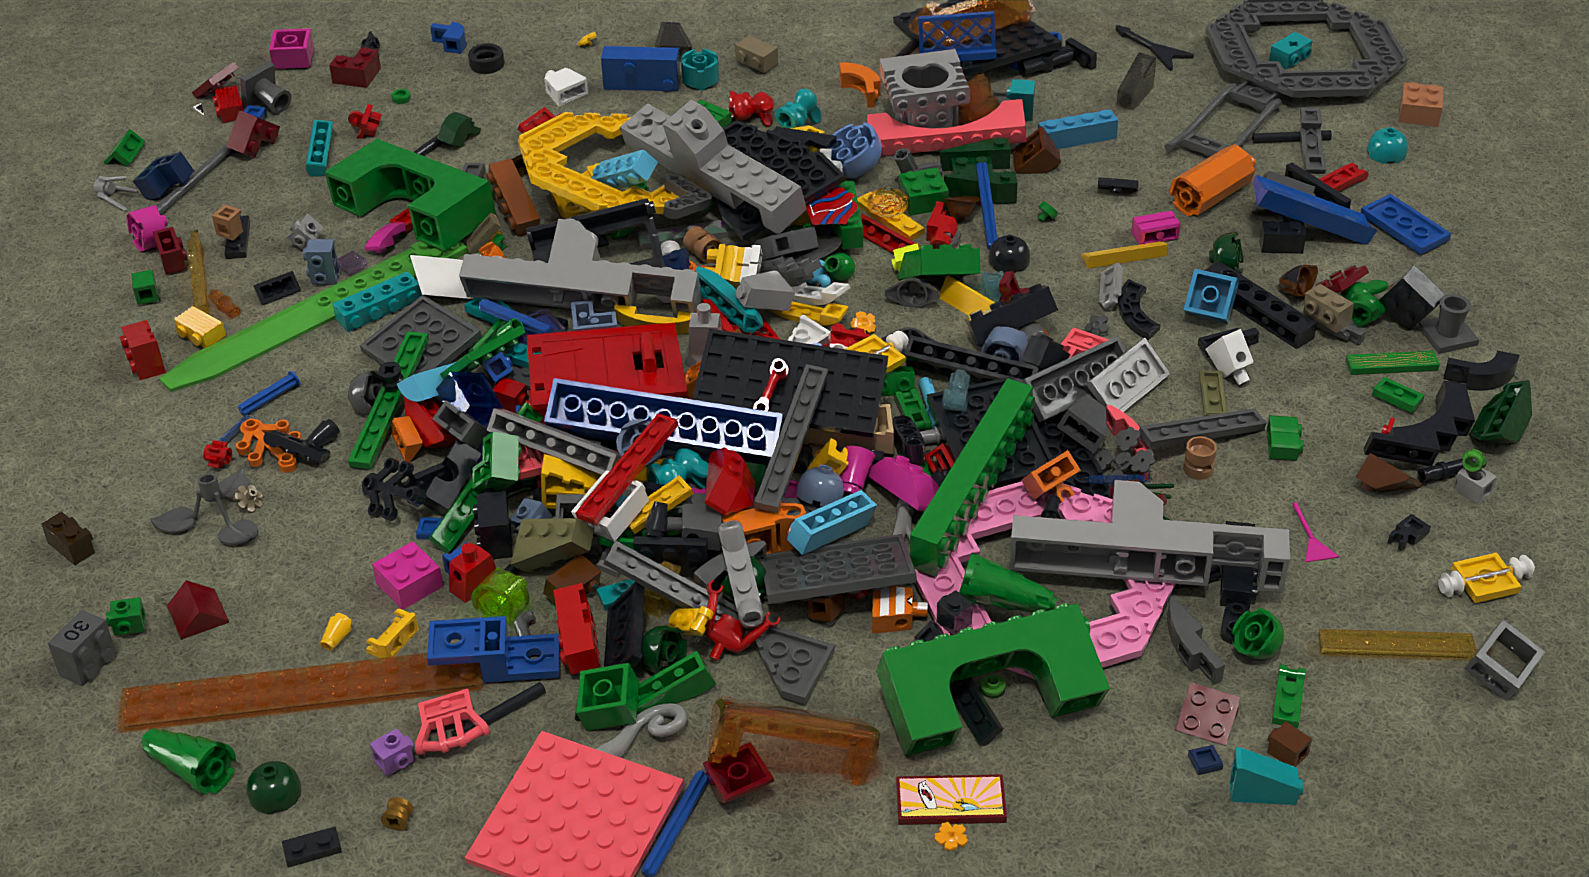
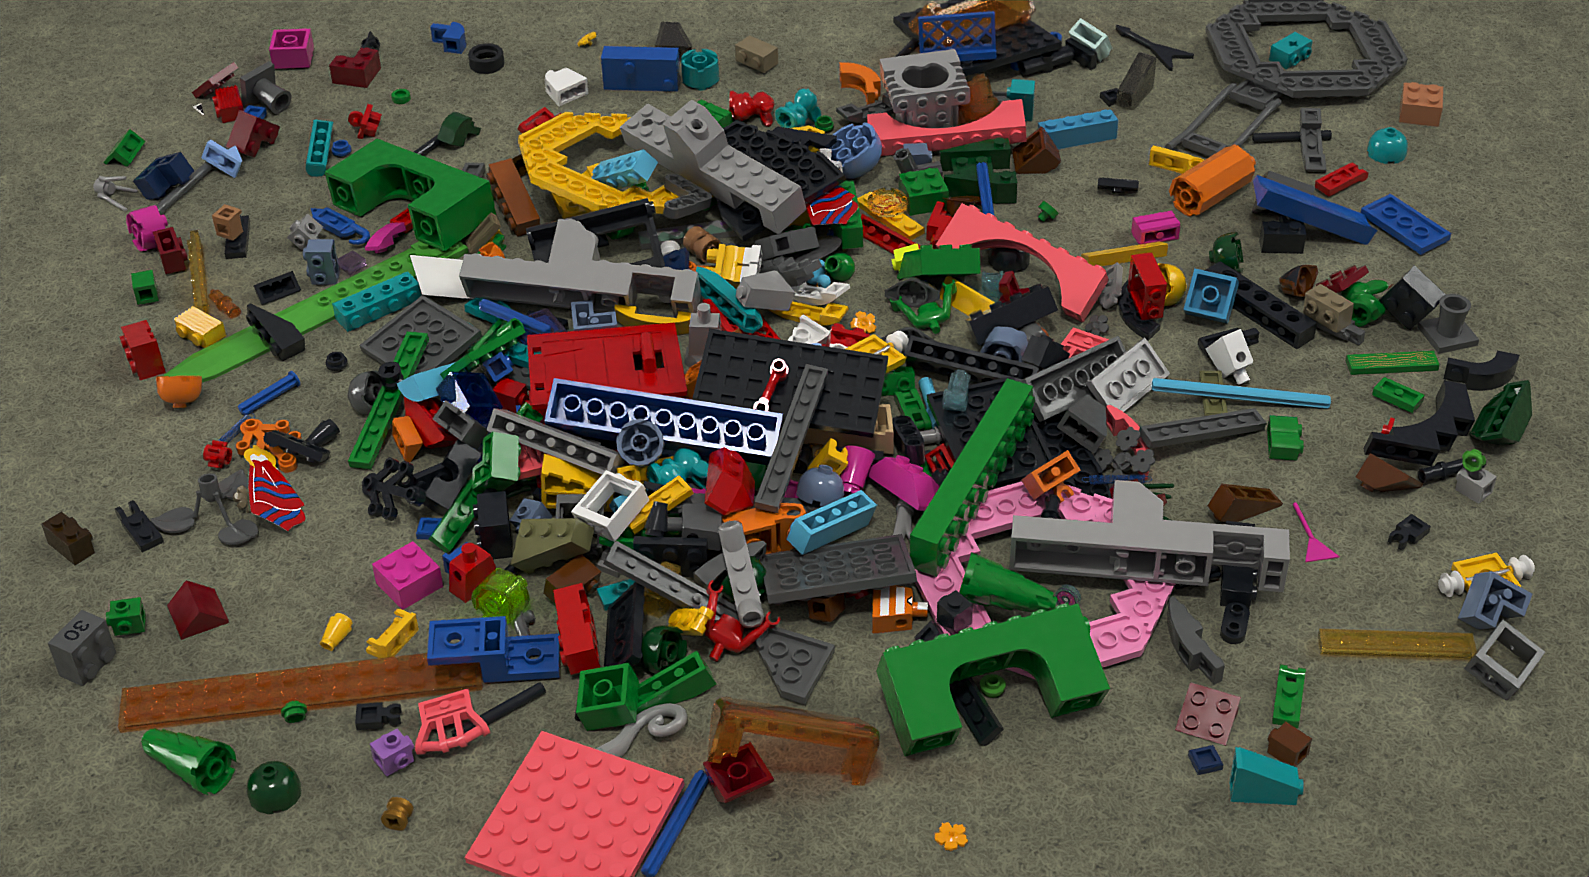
black plate [282,826,342,868] -> none
red tile [575,413,679,525] -> none
tile [896,774,1007,825] -> none
medium nougat wheel [1183,436,1217,480] -> none
green cylinder [1232,608,1285,660] -> none
black plate [1285,162,1351,209] -> none
none -> black hinge [115,500,164,553]
none -> orange cylinder [156,376,202,408]
none -> light blue slope [201,140,242,178]
none -> red sticker [244,445,305,531]
none -> black slope [246,303,305,362]
none -> green plate [281,701,307,723]
none -> blue plate [311,207,370,245]
none -> black plate [325,352,348,371]
none -> blue plate [332,140,352,156]
none -> black plate [355,702,402,730]
none -> green plate [815,115,834,132]
none -> dark grey slope [836,92,894,123]
none -> green piece [889,279,957,334]
none -> sand blue brick [903,143,932,165]
none -> coral arch [936,203,1109,322]
none -> tile [1055,584,1081,605]
none -> light aqua torso [1068,18,1112,62]
none -> black tile [1100,88,1119,107]
none -> red window [1127,252,1167,320]
none -> yellow plate [1149,145,1204,174]
none -> medium azure axle [1151,378,1331,409]
none -> yellow cylinder [1158,263,1187,306]
none -> reddish brown slope [1207,484,1283,522]
none -> sand blue brick [1458,571,1532,630]

